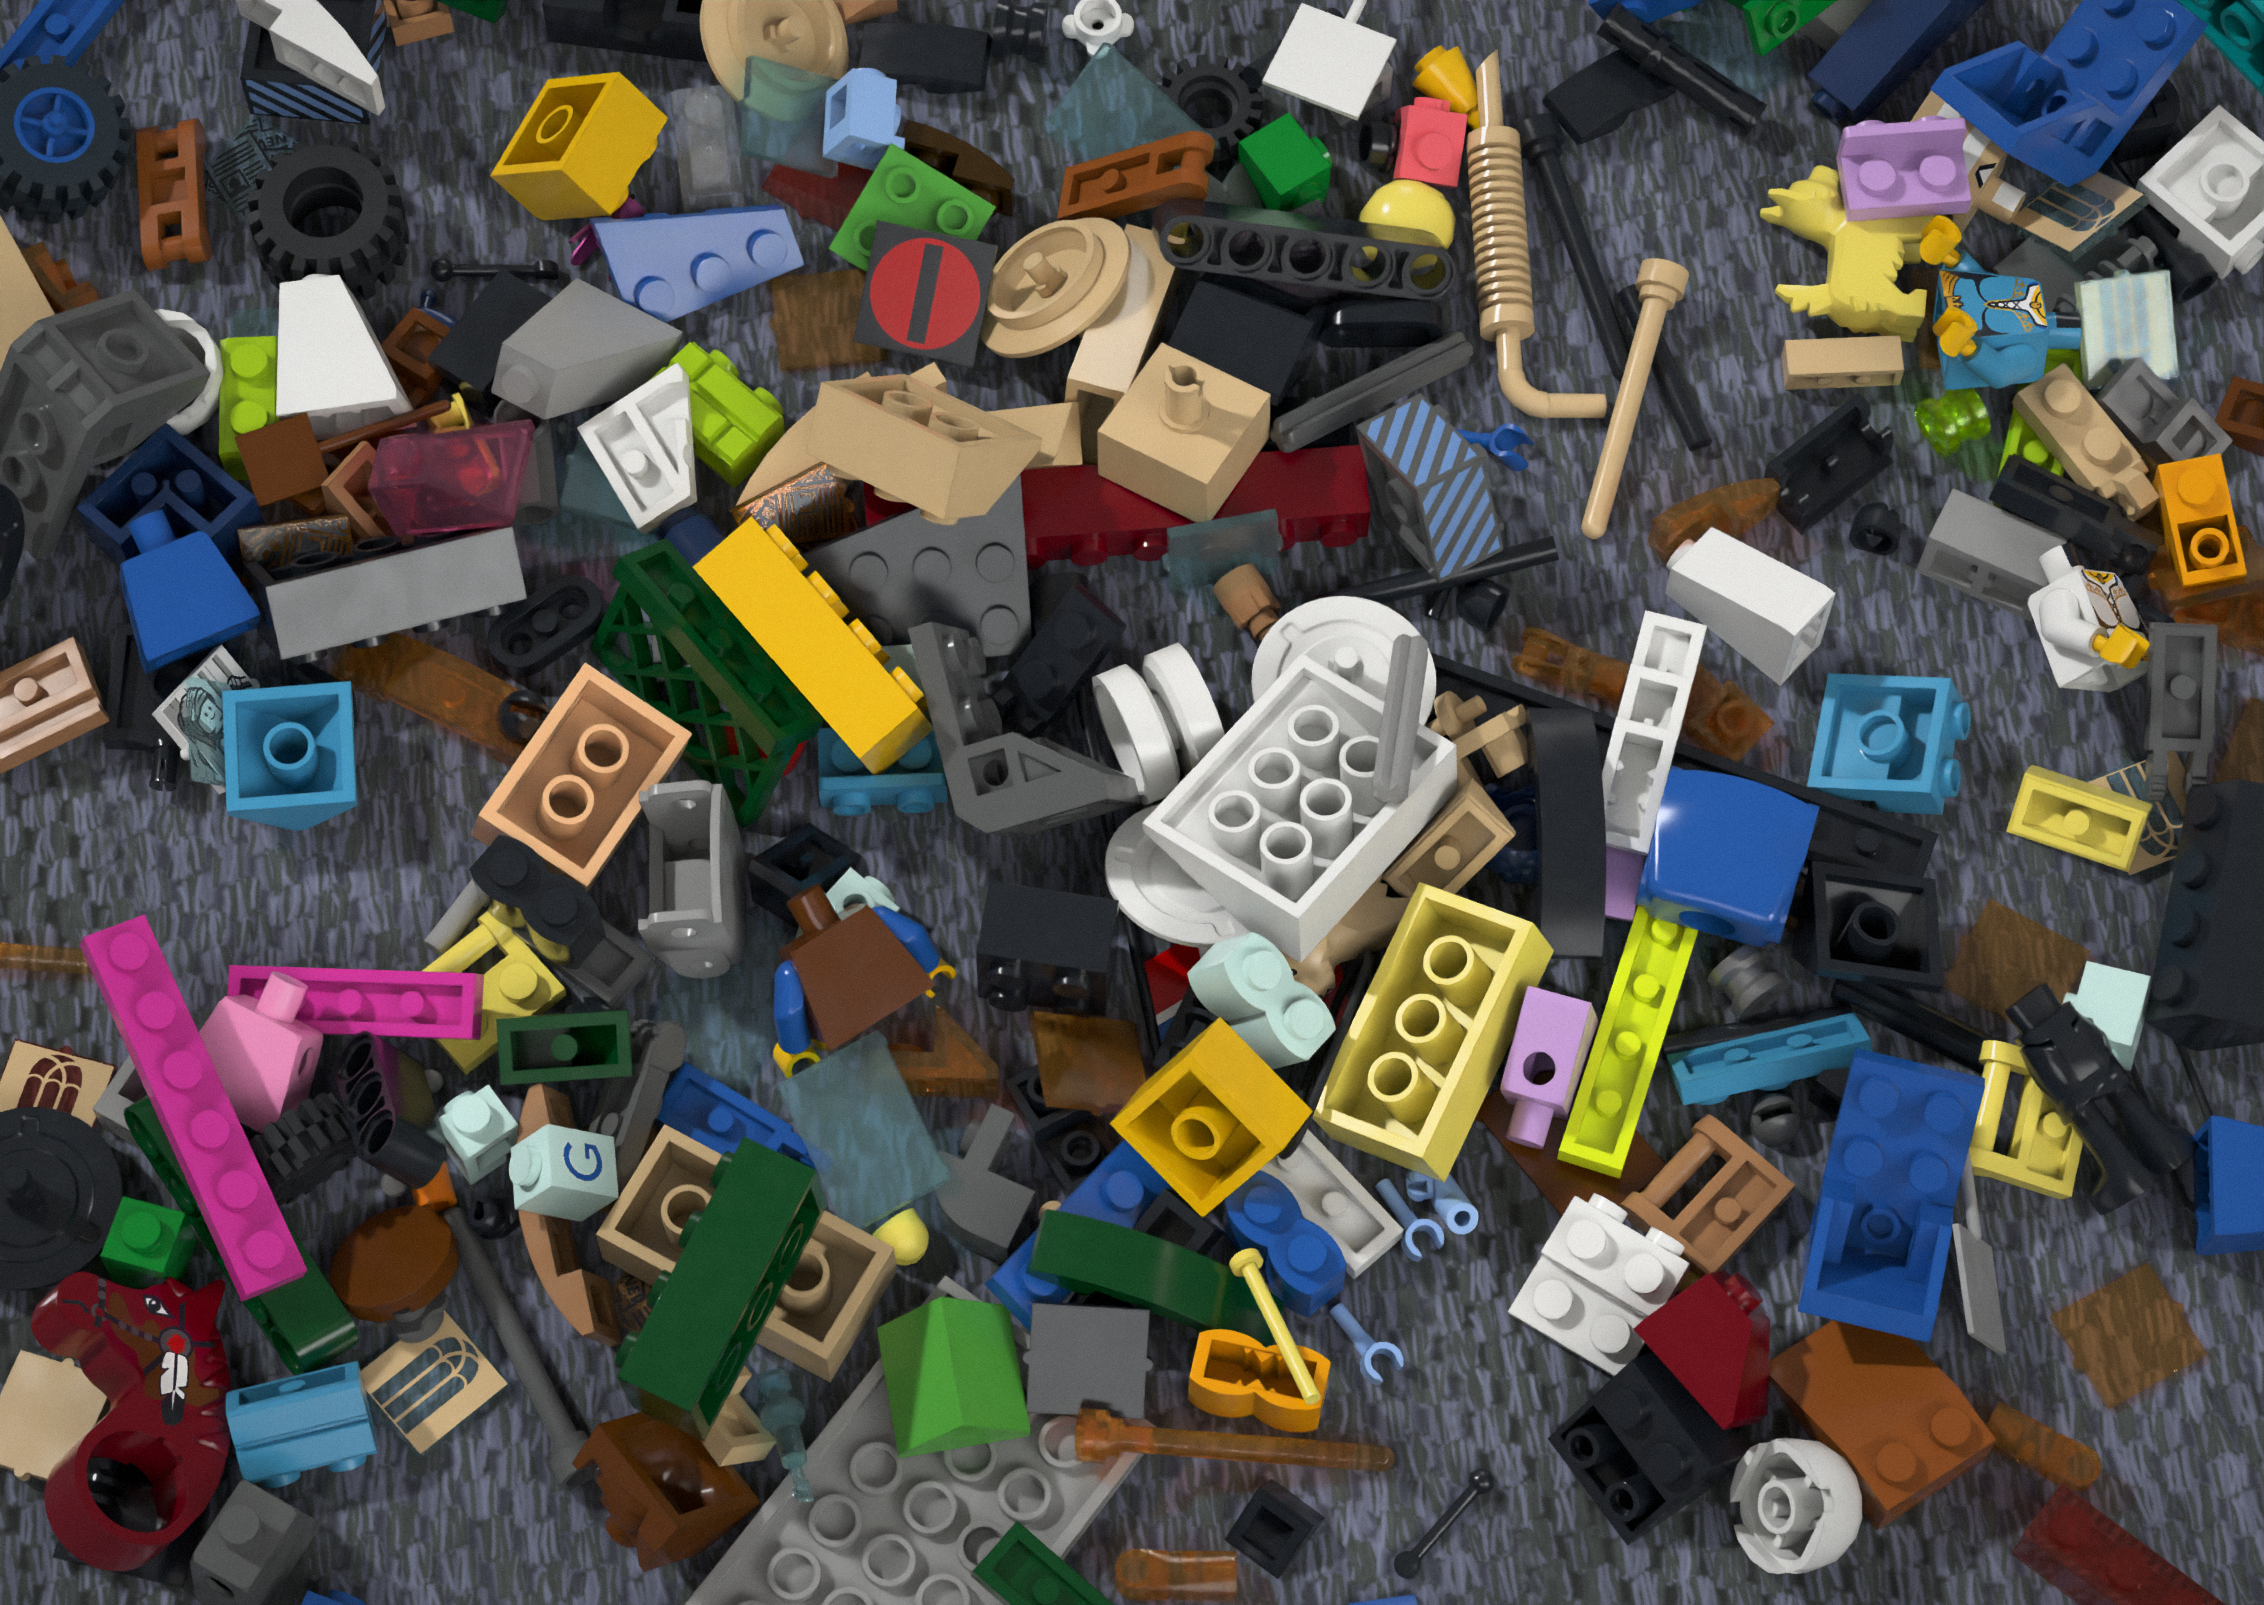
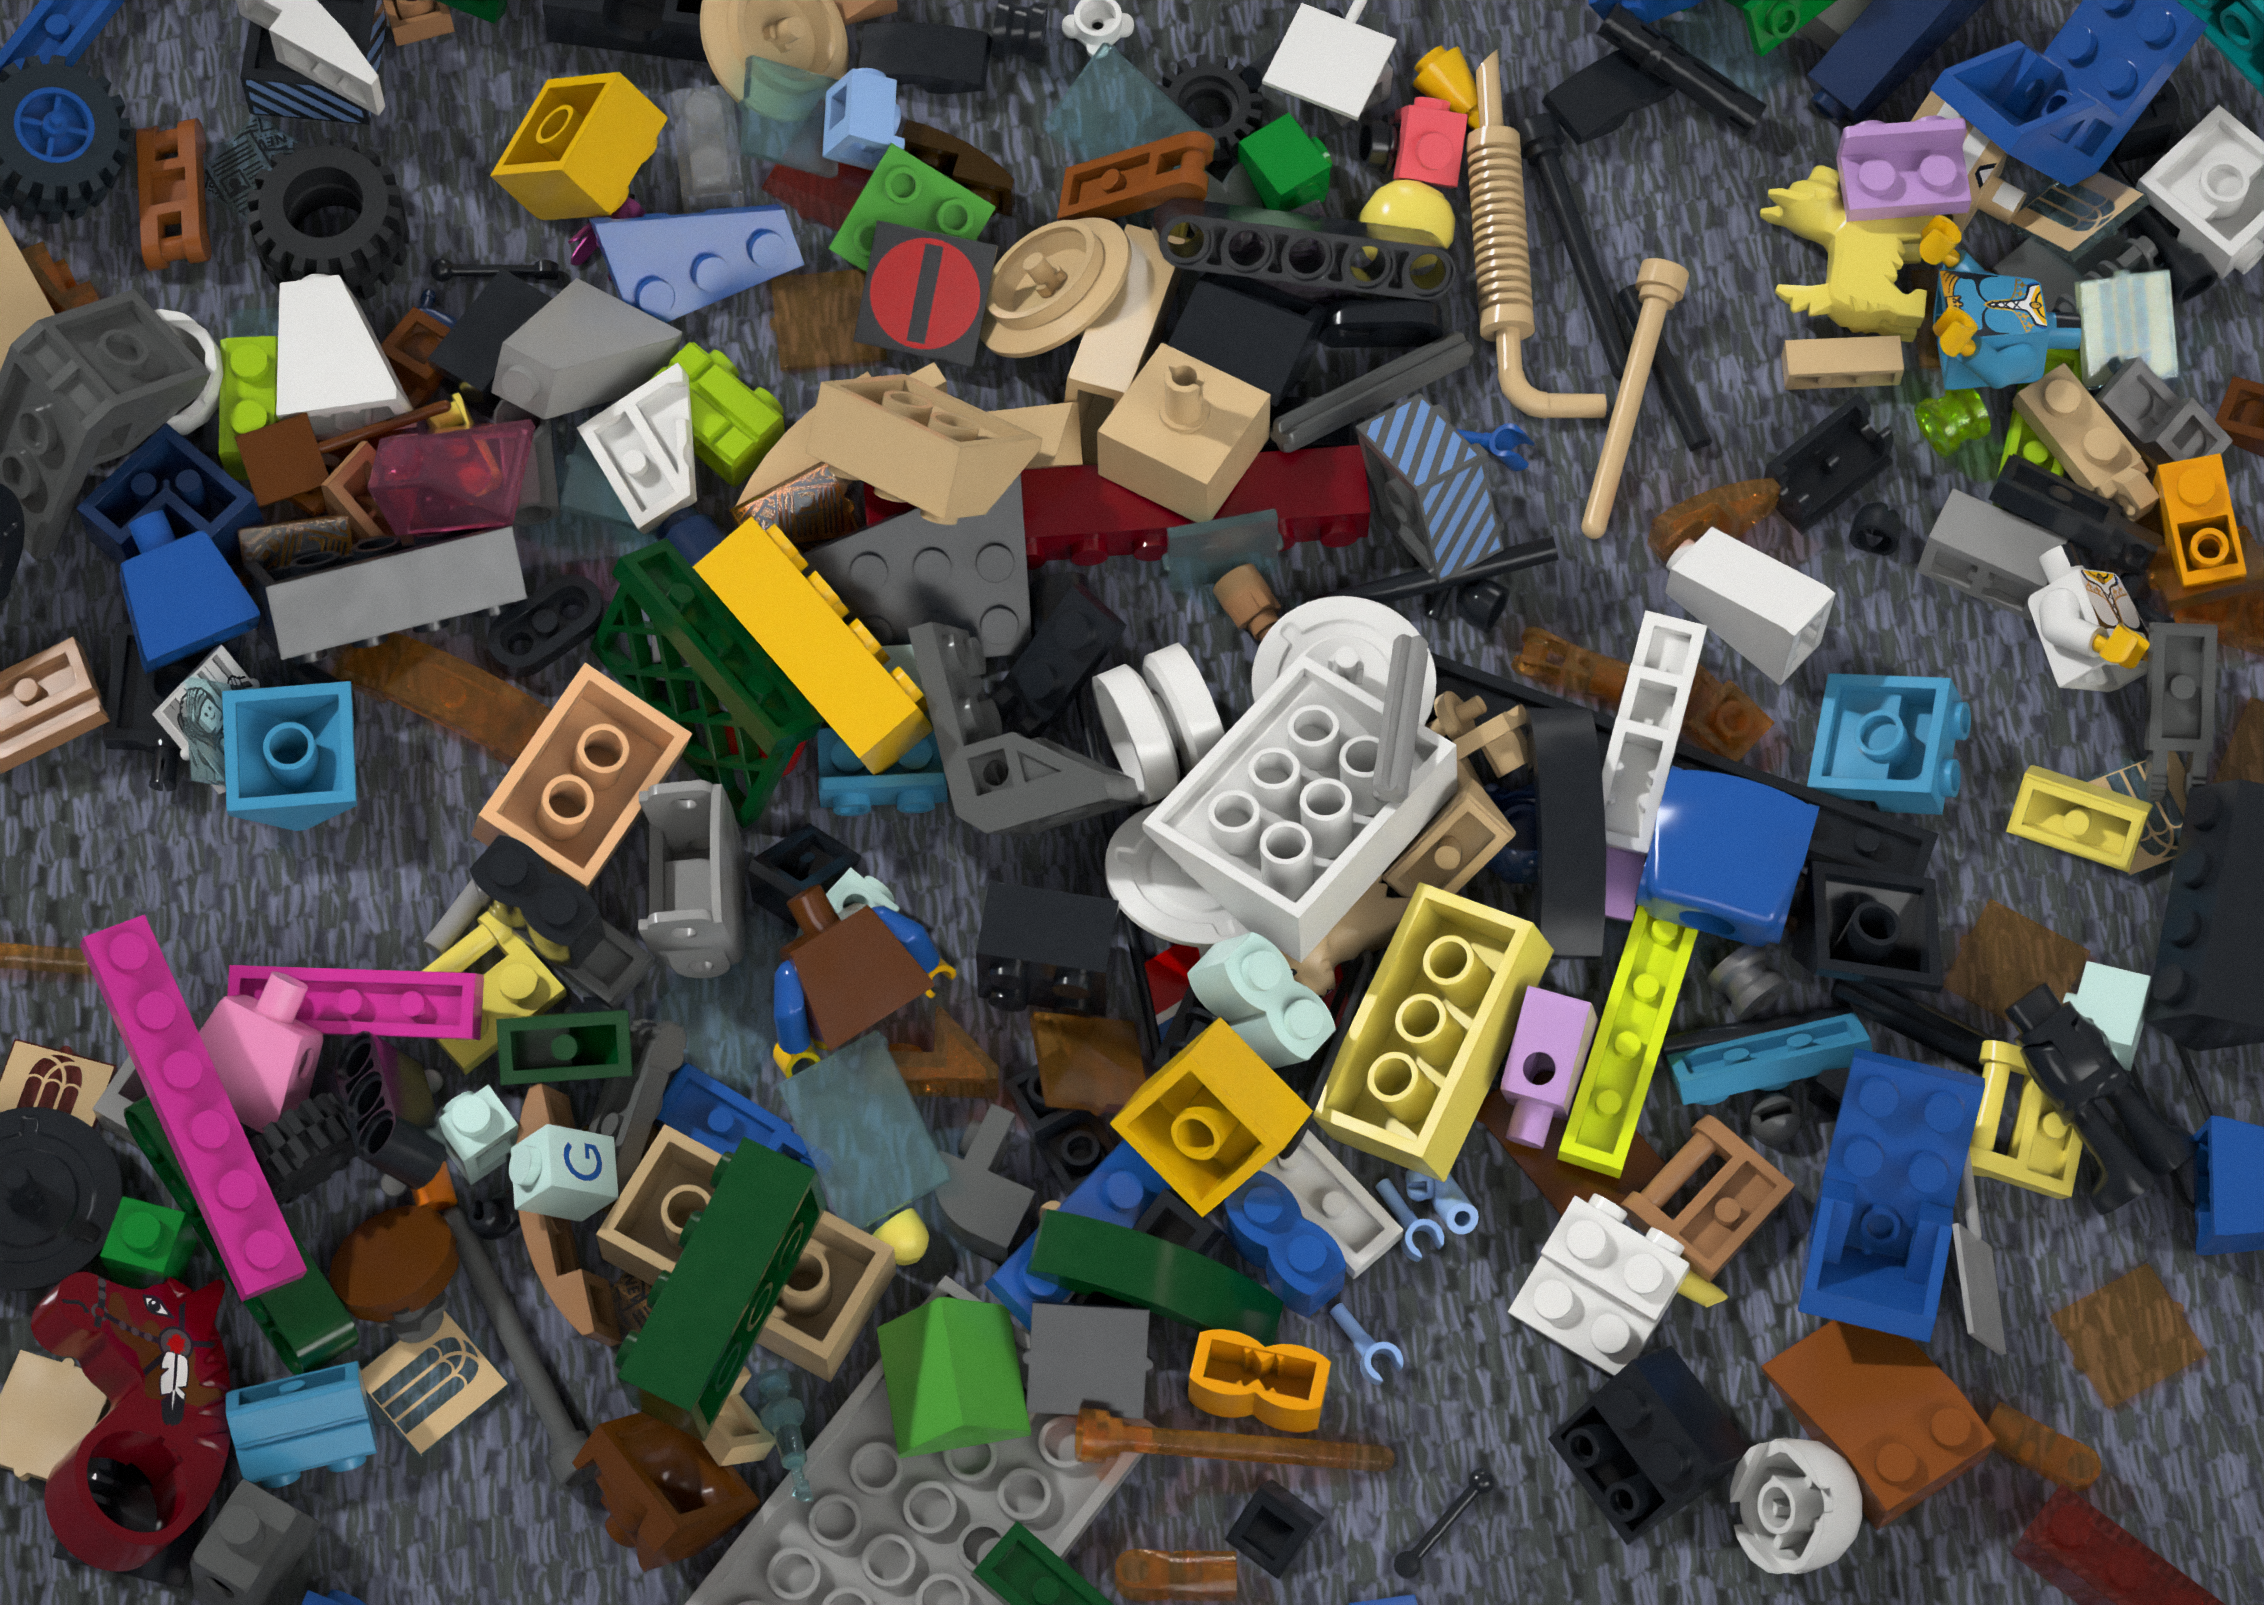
black hinge [496,690,549,744] -> none
light yellow piece [1229,1248,1321,1405] -> none
dark red slope [1633,1271,1770,1430] -> none

